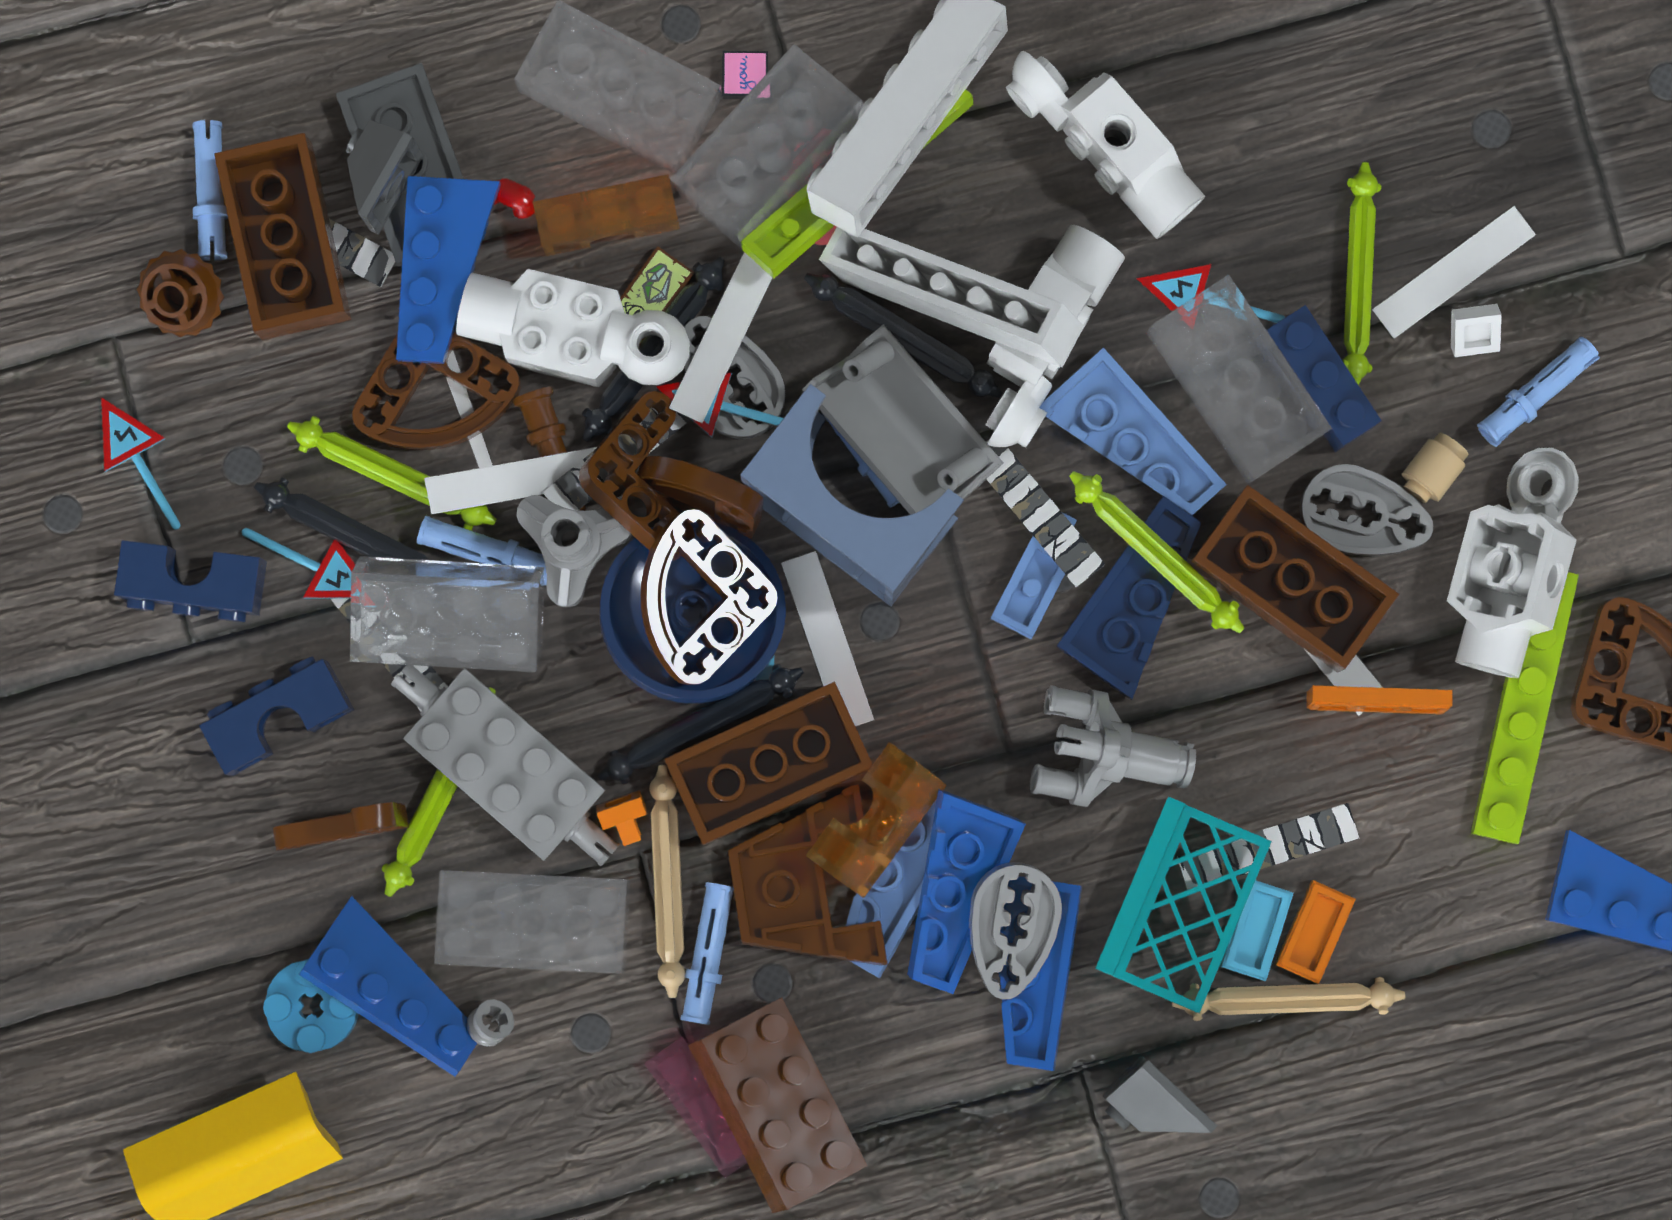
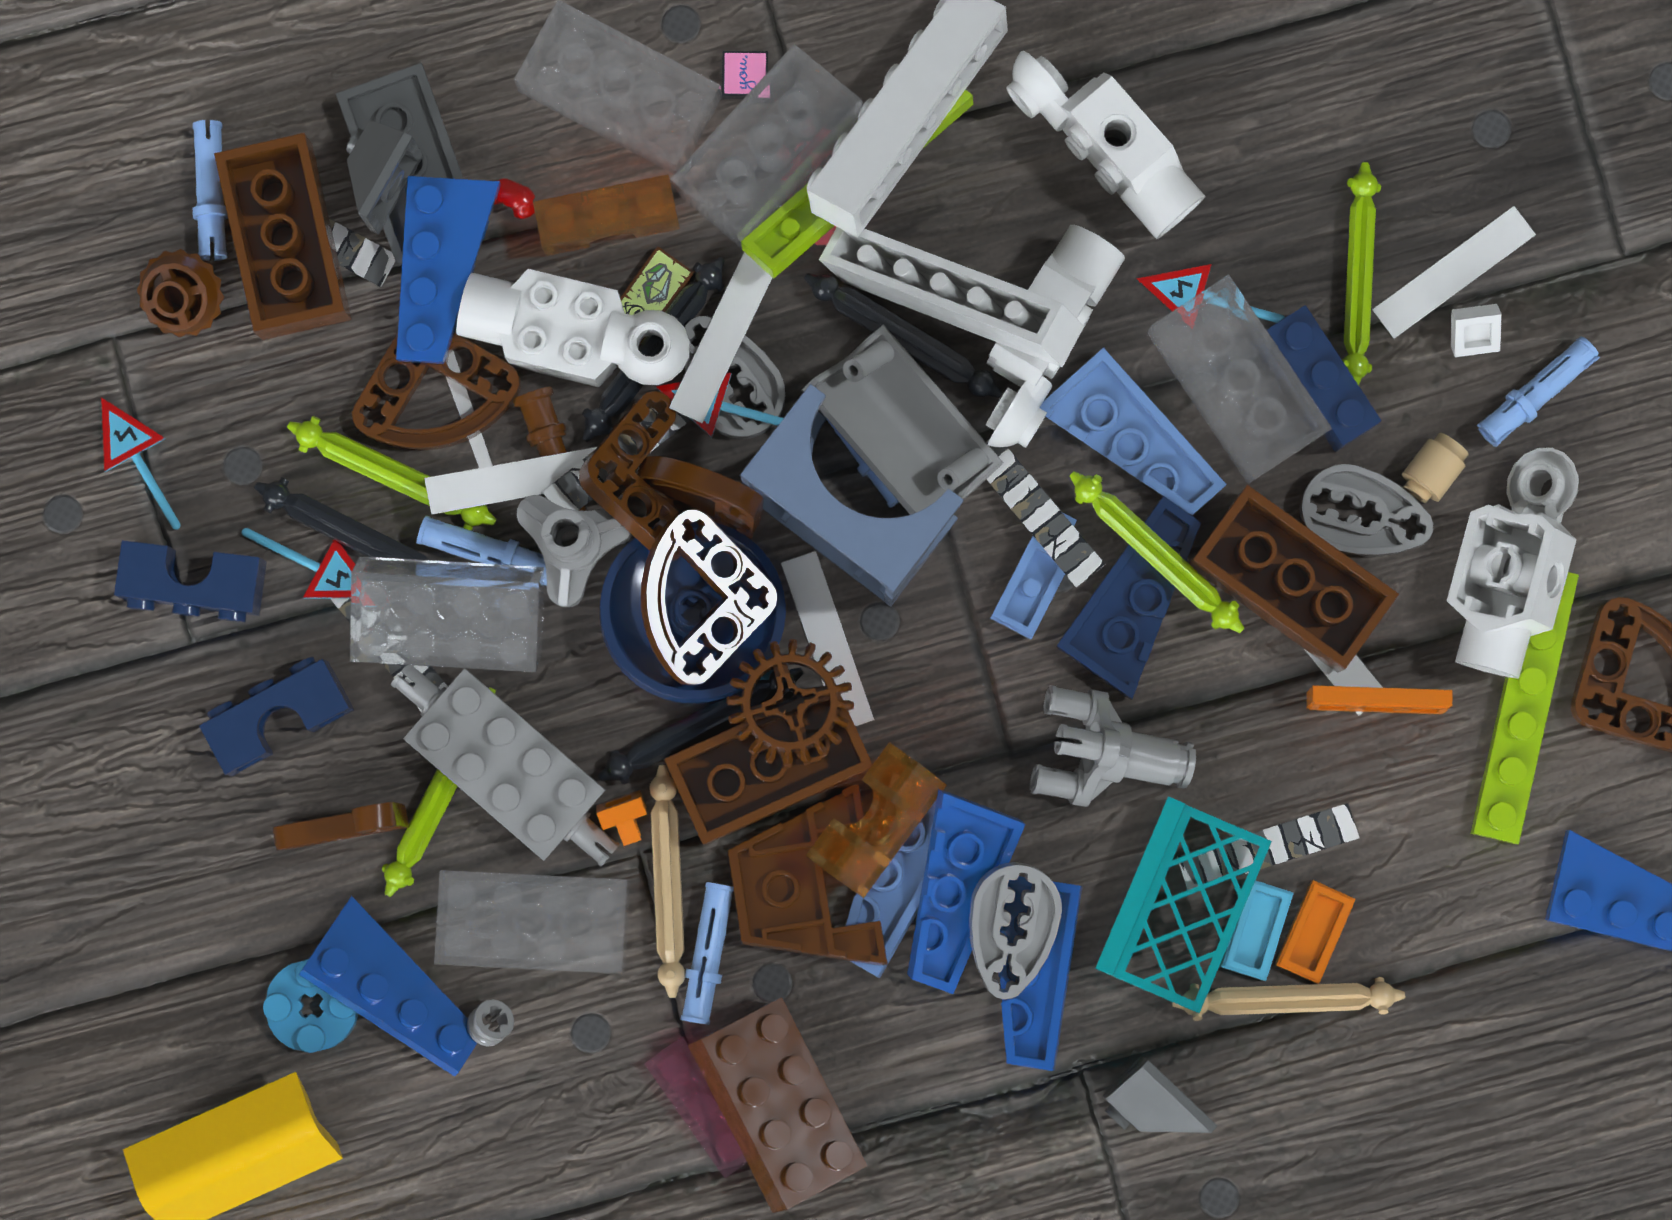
none -> reddish brown gear [727,639,854,767]

